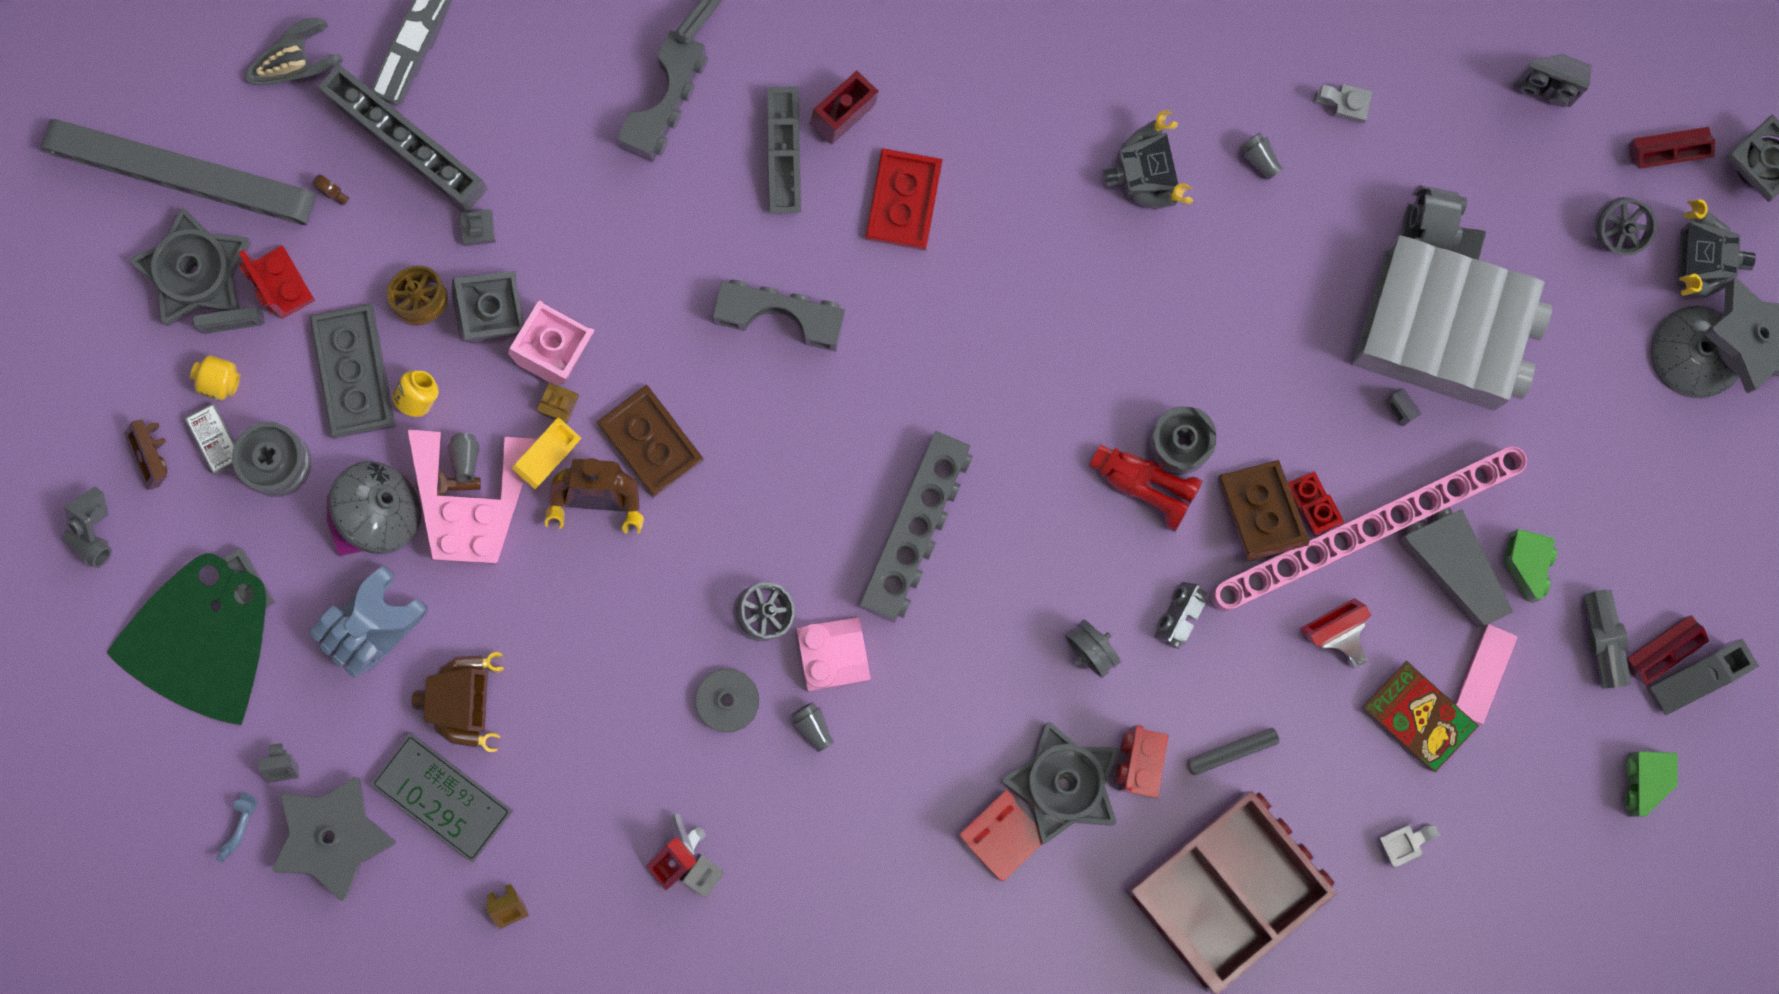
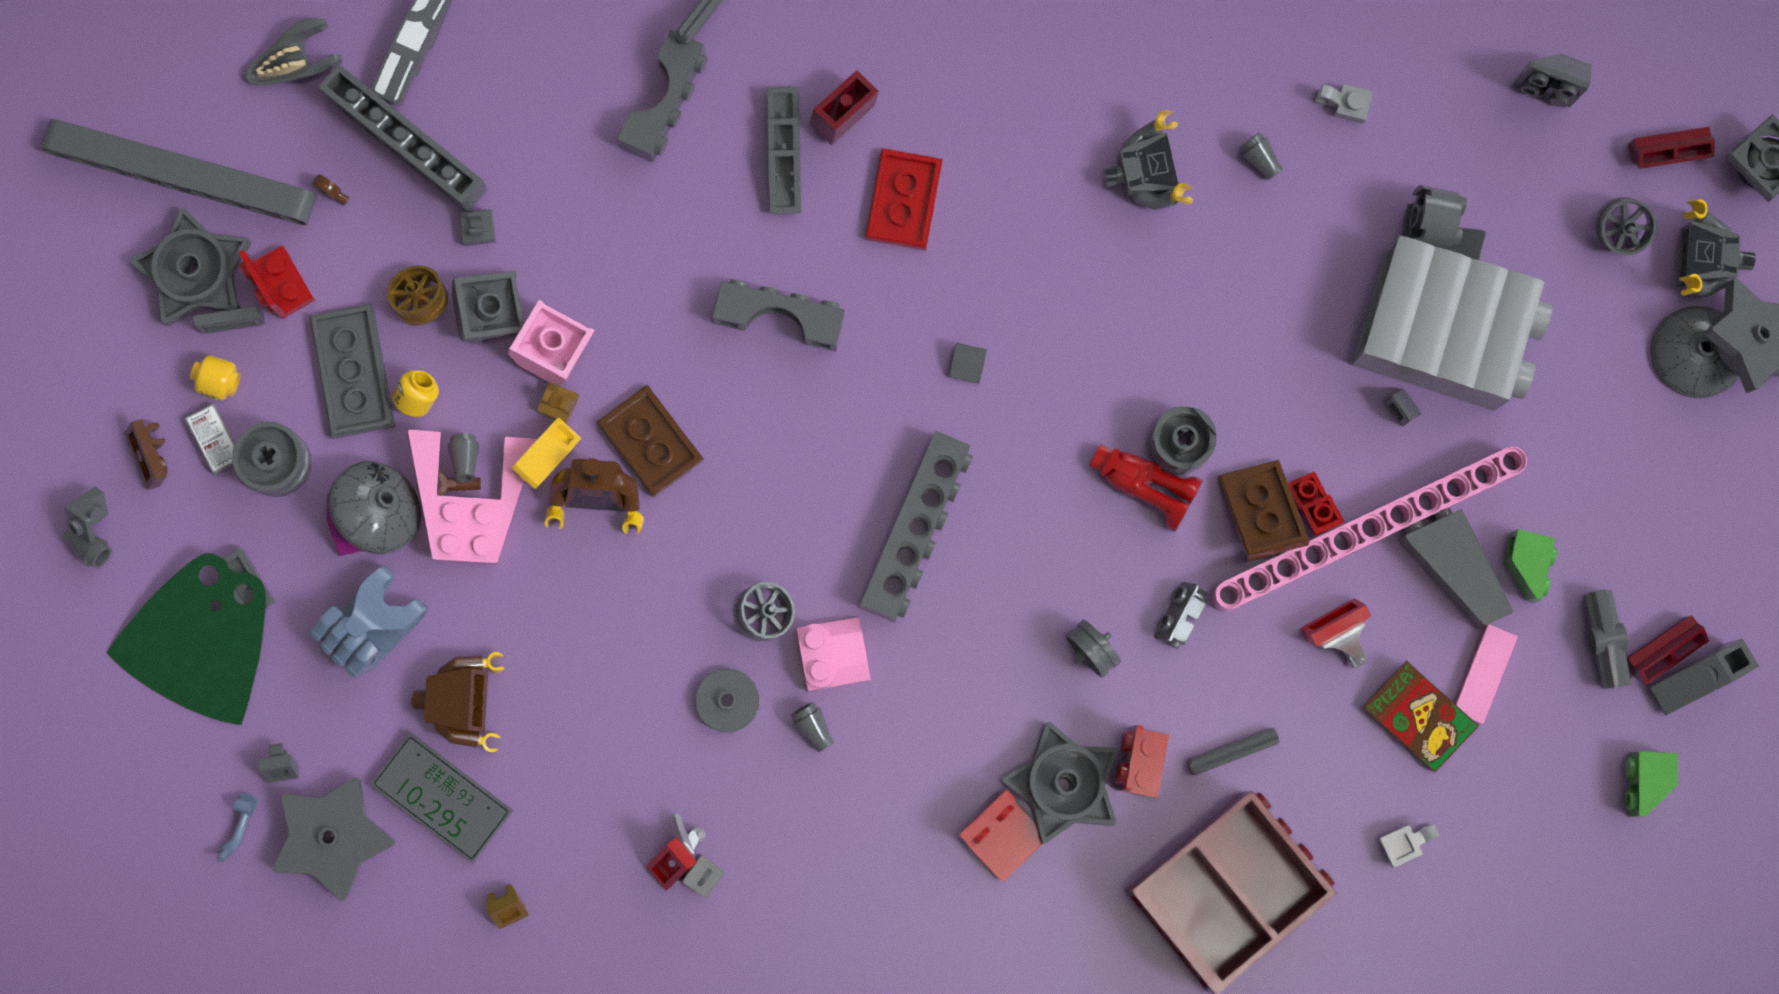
none -> dark grey slope [949,343,987,384]

